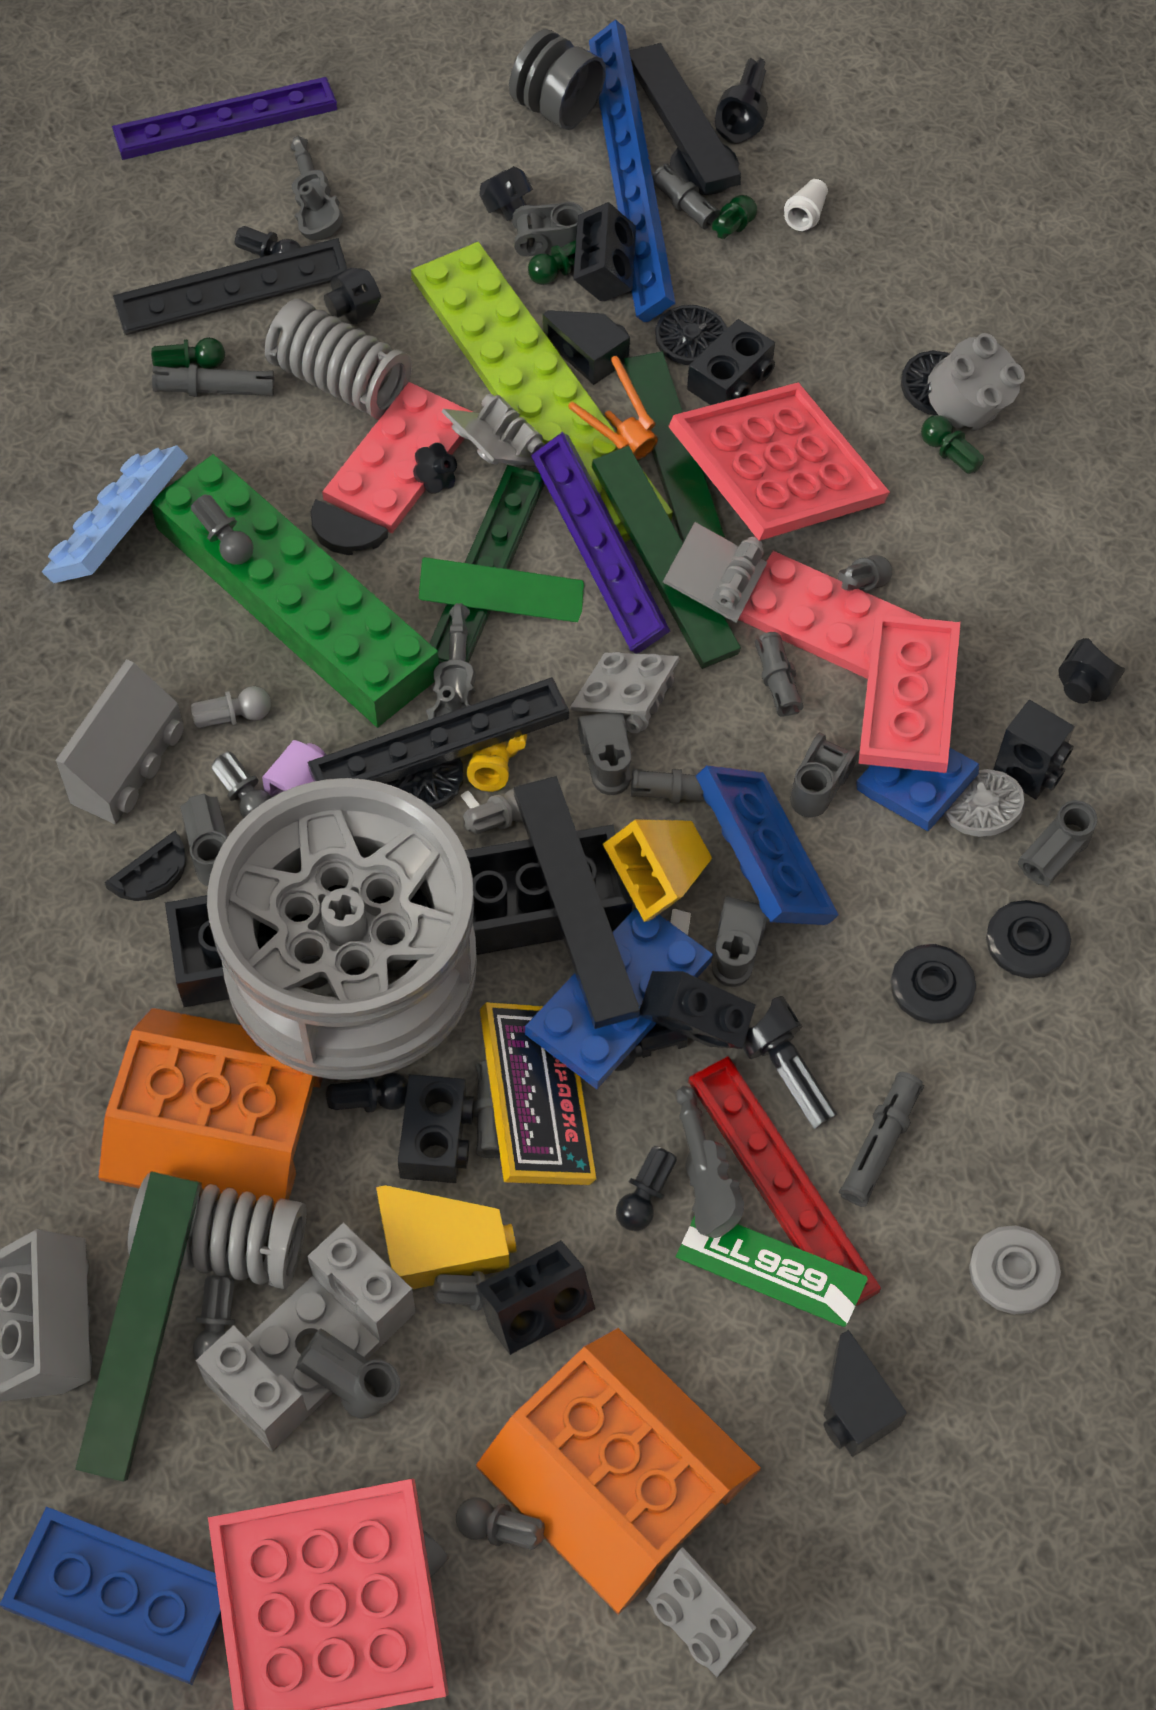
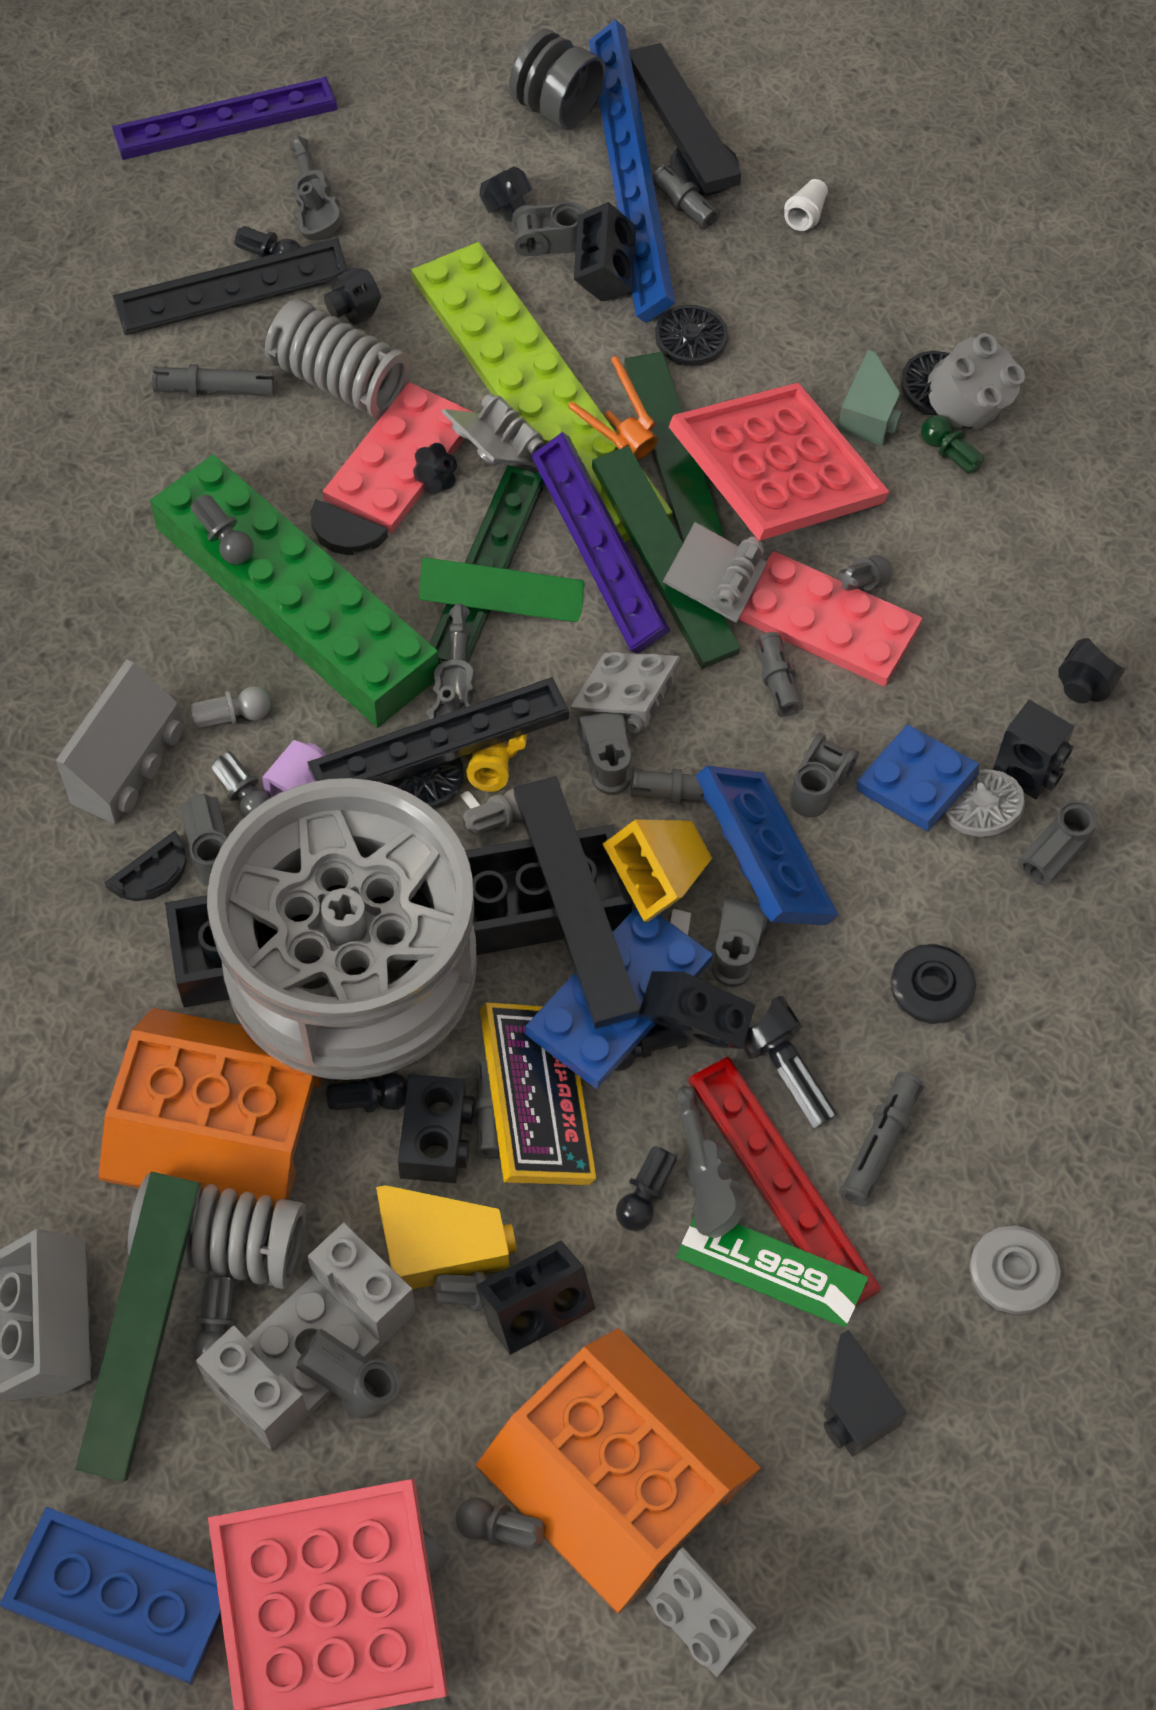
light blue plate [42,445,188,583] -> none
dark green axle [151,337,225,369] -> none
dark green axle [528,240,576,285] -> none
black slope [543,310,630,385] -> none
black brick [687,319,775,405] -> none
dark green axle [712,195,757,239] -> none
black piece [715,58,768,144] -> none
coral plate [858,614,961,773] -> none
black wheel [986,900,1071,979] -> none
none -> sand green slope [838,350,903,446]

